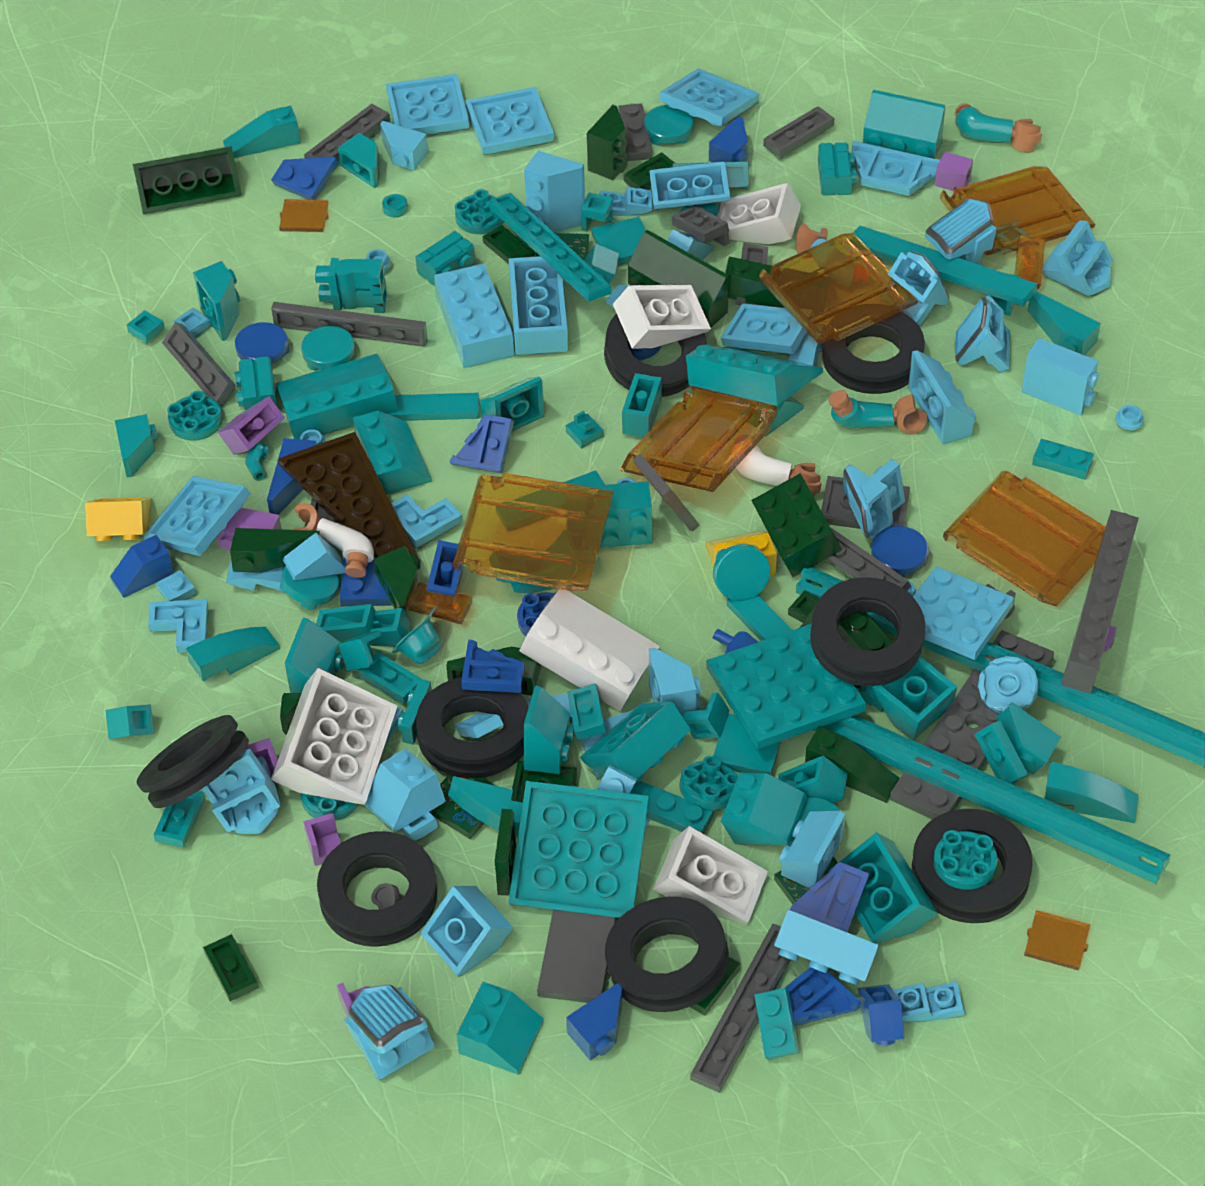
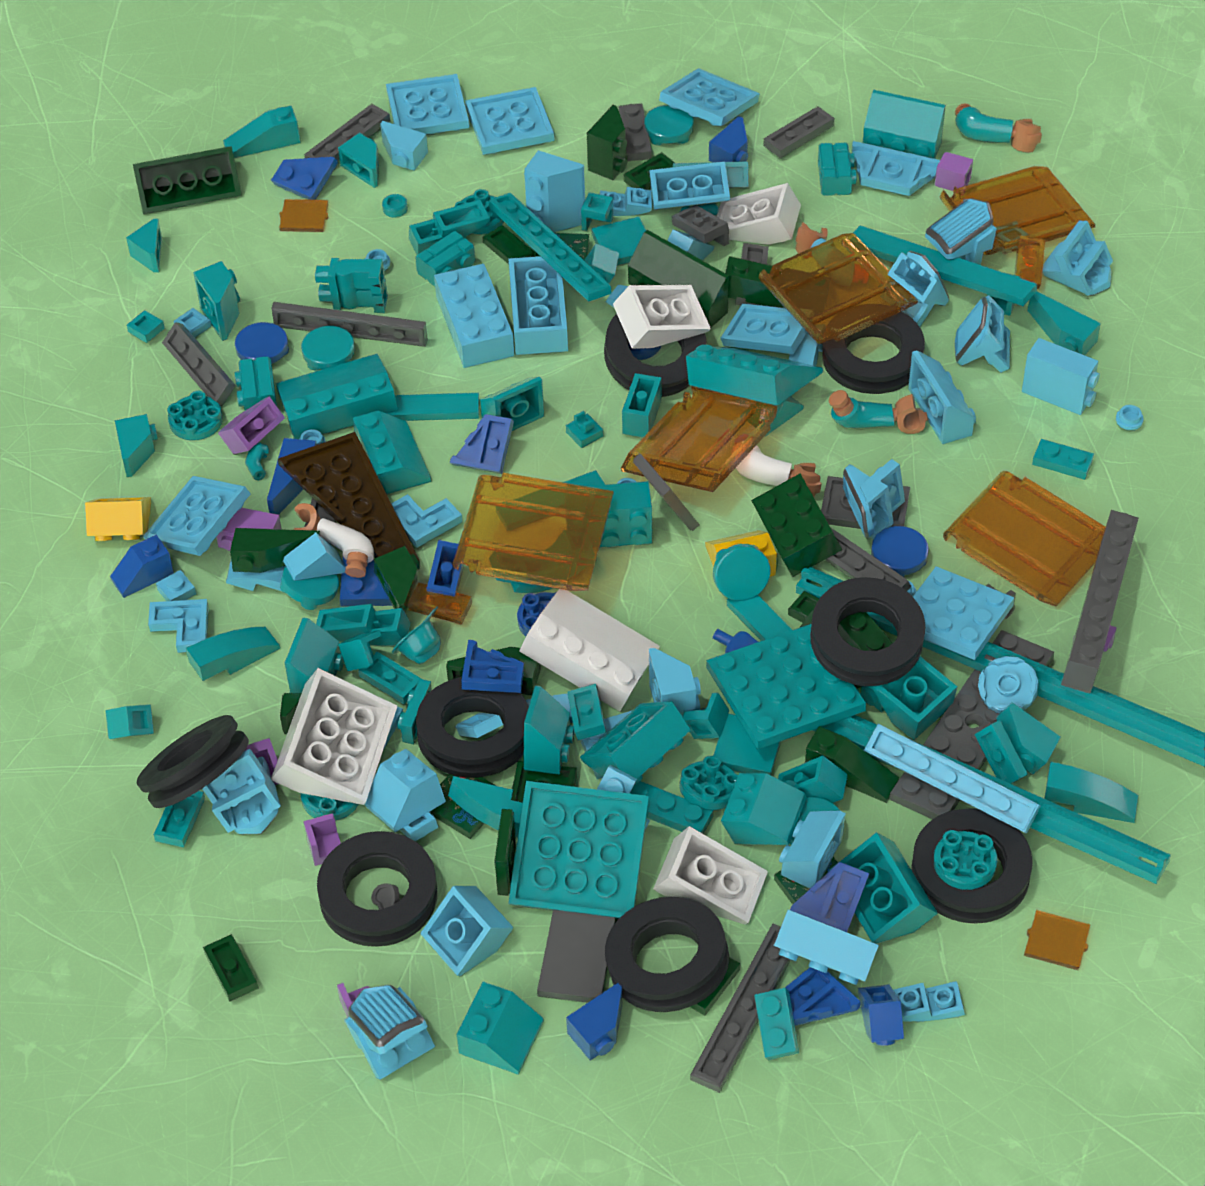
none -> teal slope [126,219,162,273]
none -> teal slope [408,200,490,255]
none -> medium azure tile [864,724,1041,834]

